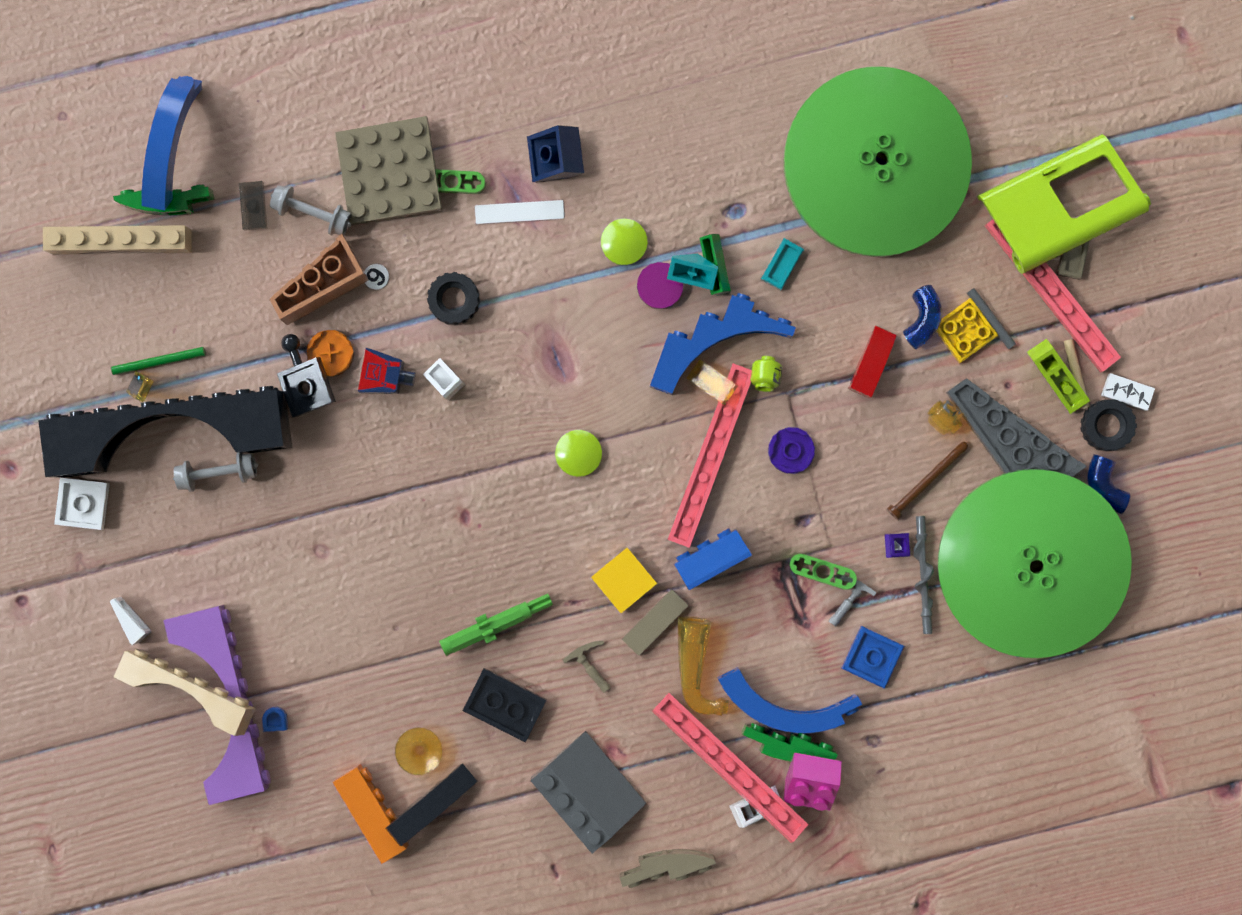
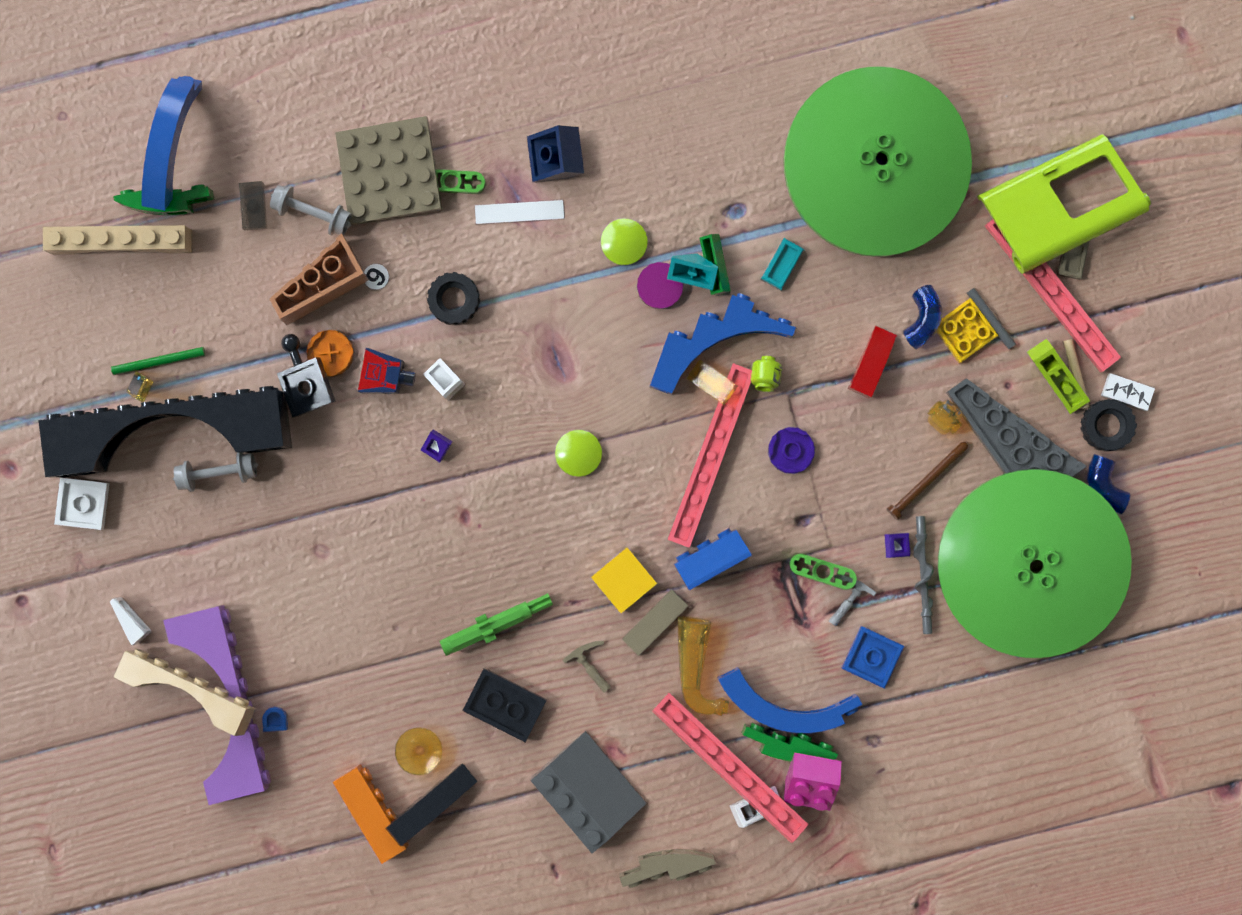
none -> dark purple tile [421,429,453,462]

